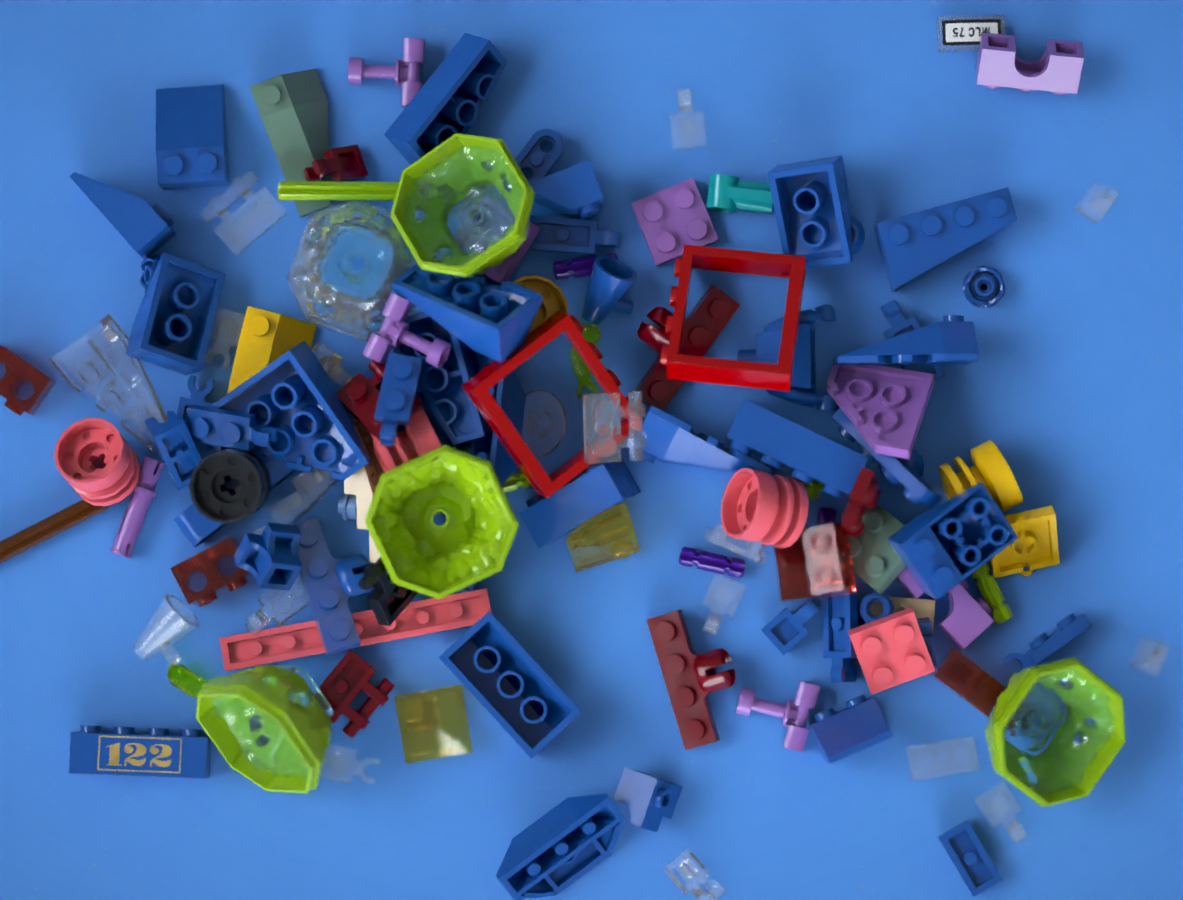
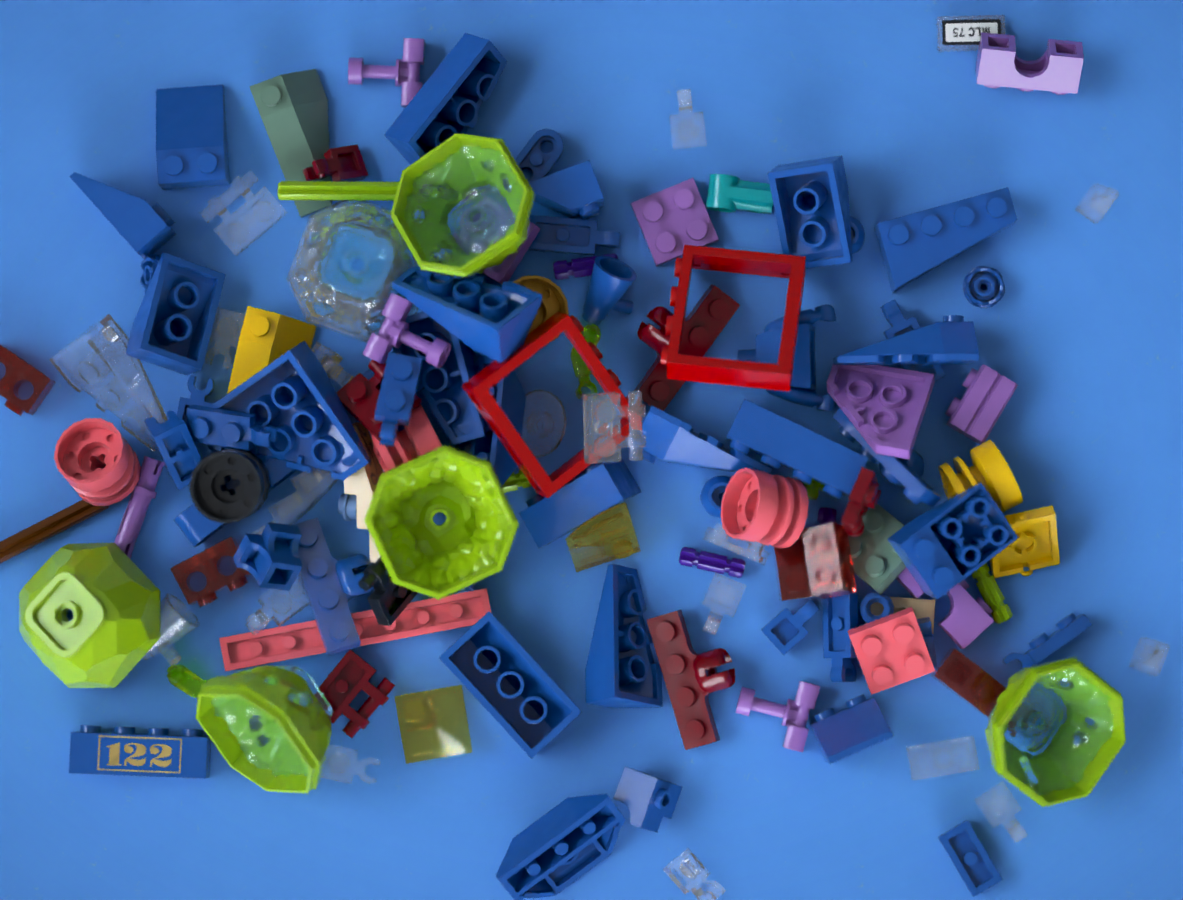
none -> lime rock [19,543,161,688]
none -> blue wedge [585,564,663,708]
none -> blue plate [700,476,731,517]
none -> medium lavender brick [945,364,1018,444]

